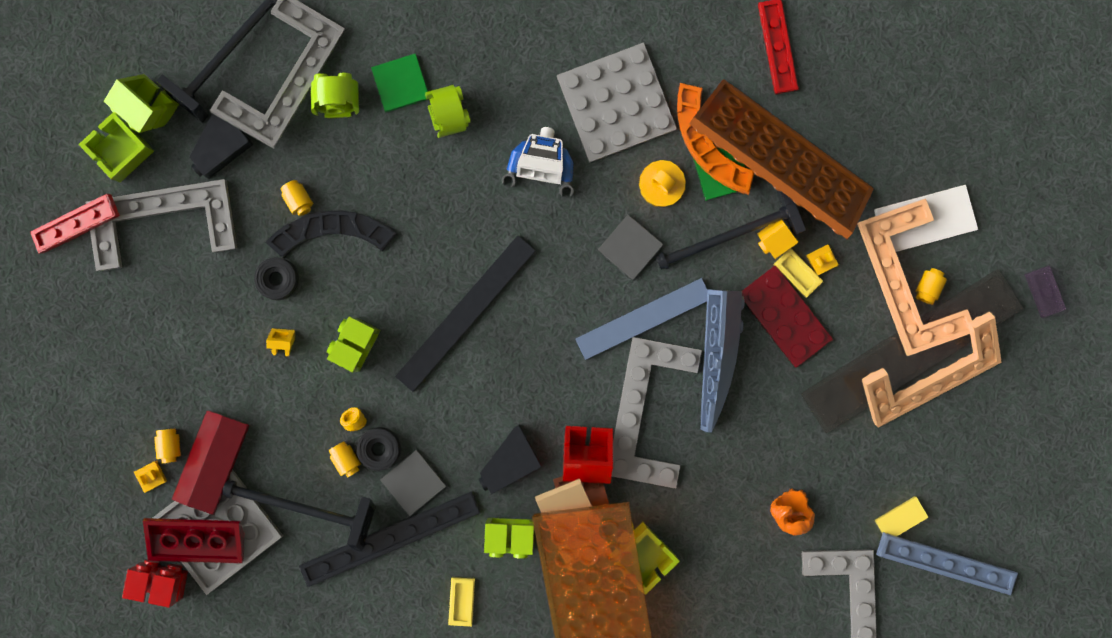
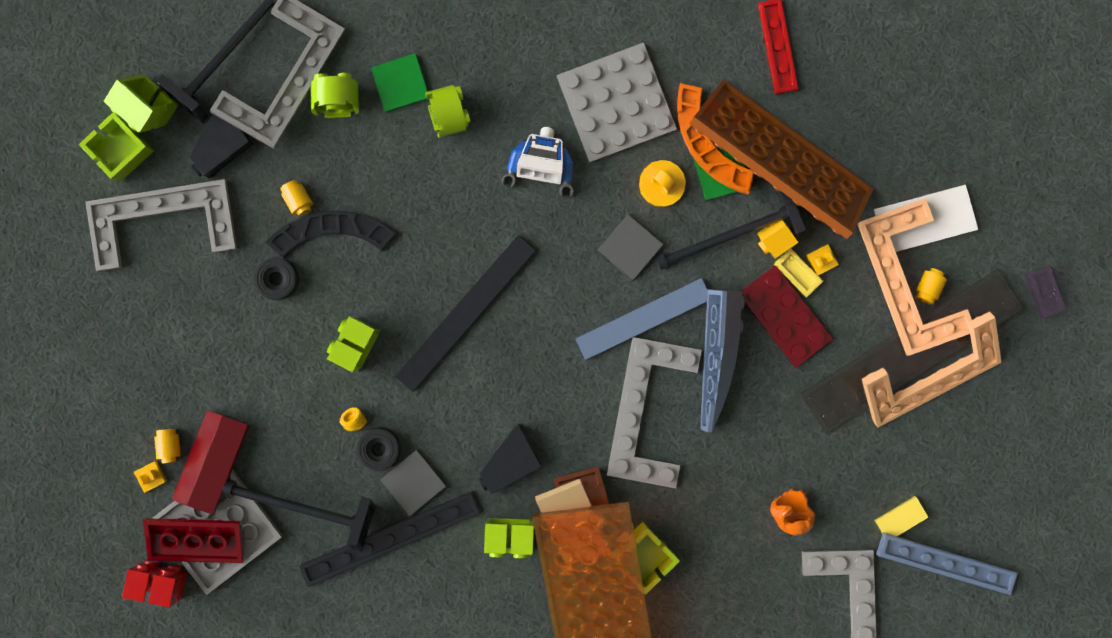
tile [30,194,120,253] -> none
yellow tile [266,328,295,356] -> none
yellow brick [329,441,361,478] -> none
light yellow tile [448,577,475,627] -> none
red piece [563,426,613,484] -> none

